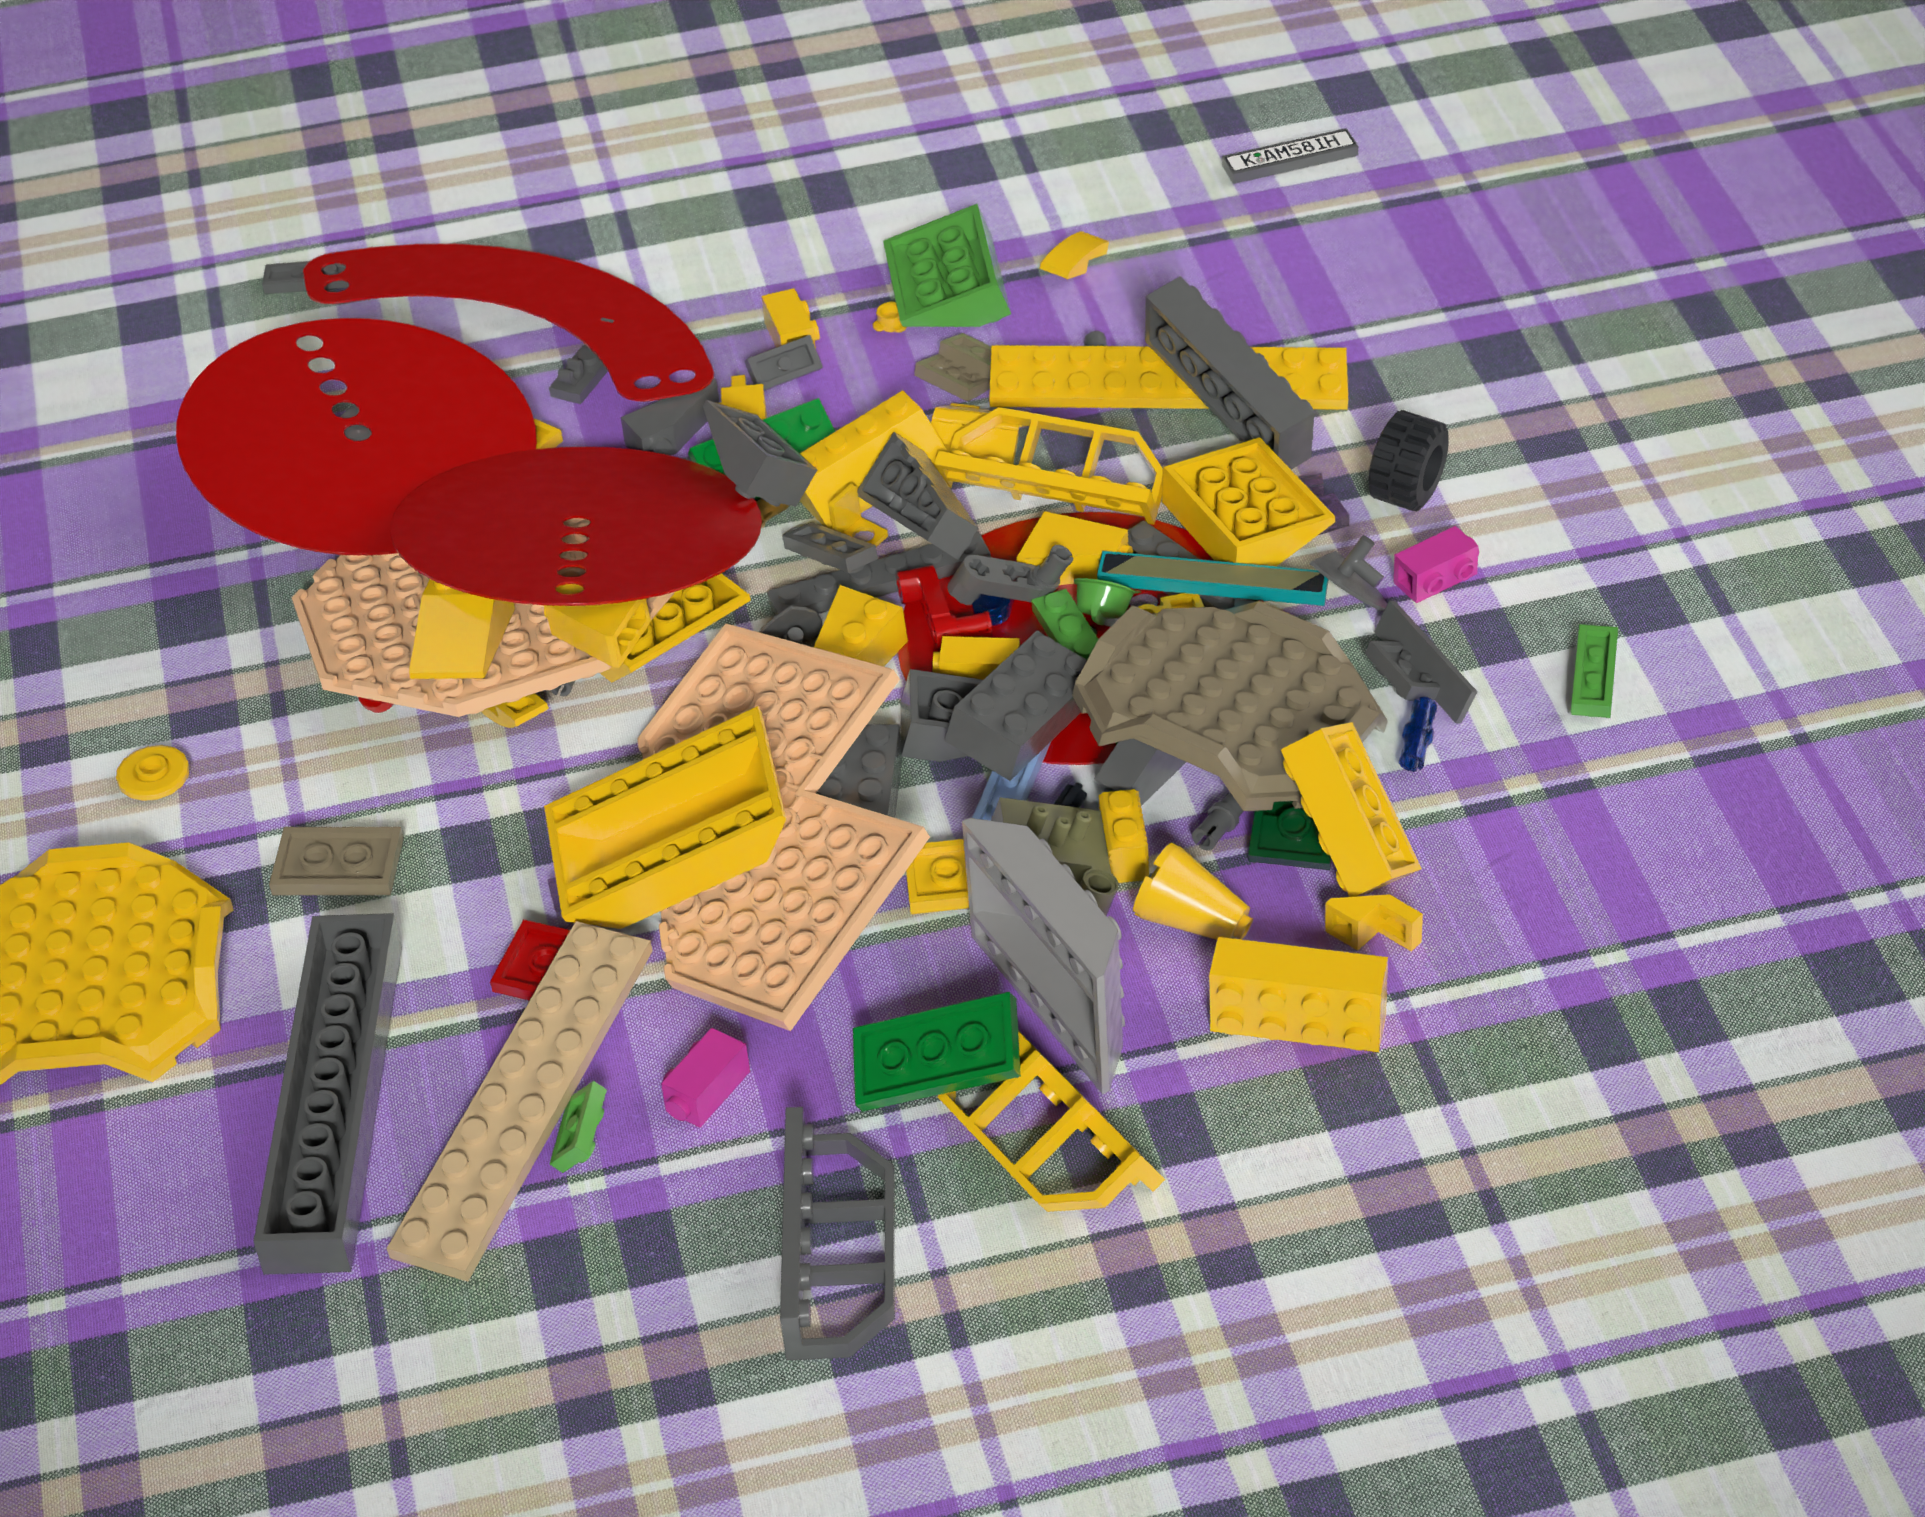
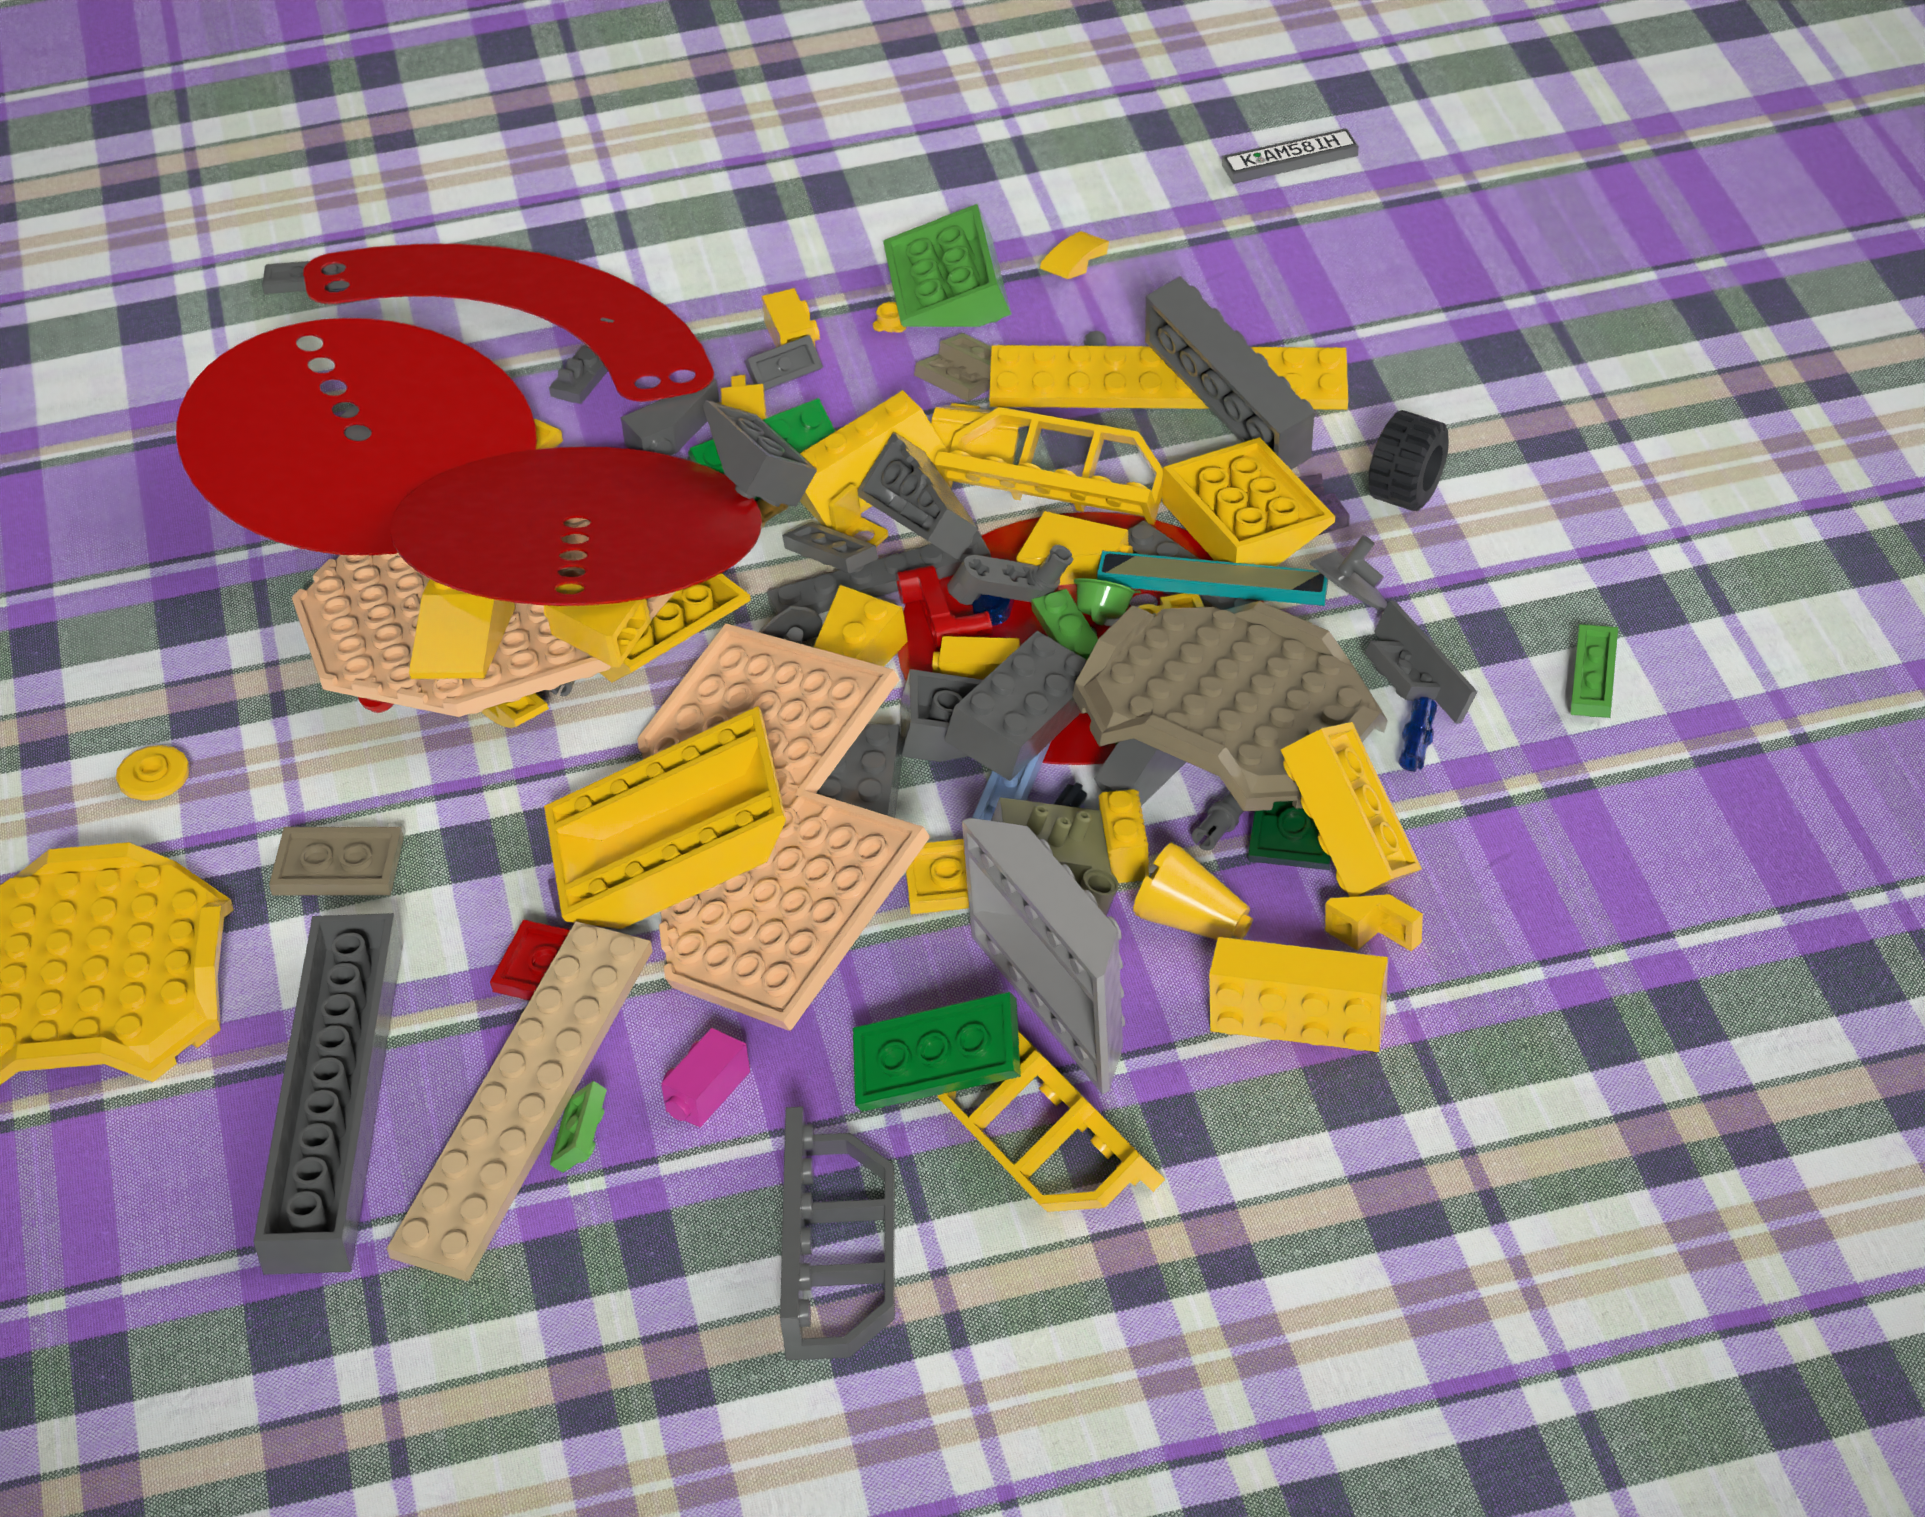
dark pink brick [1394,526,1479,603] -> none

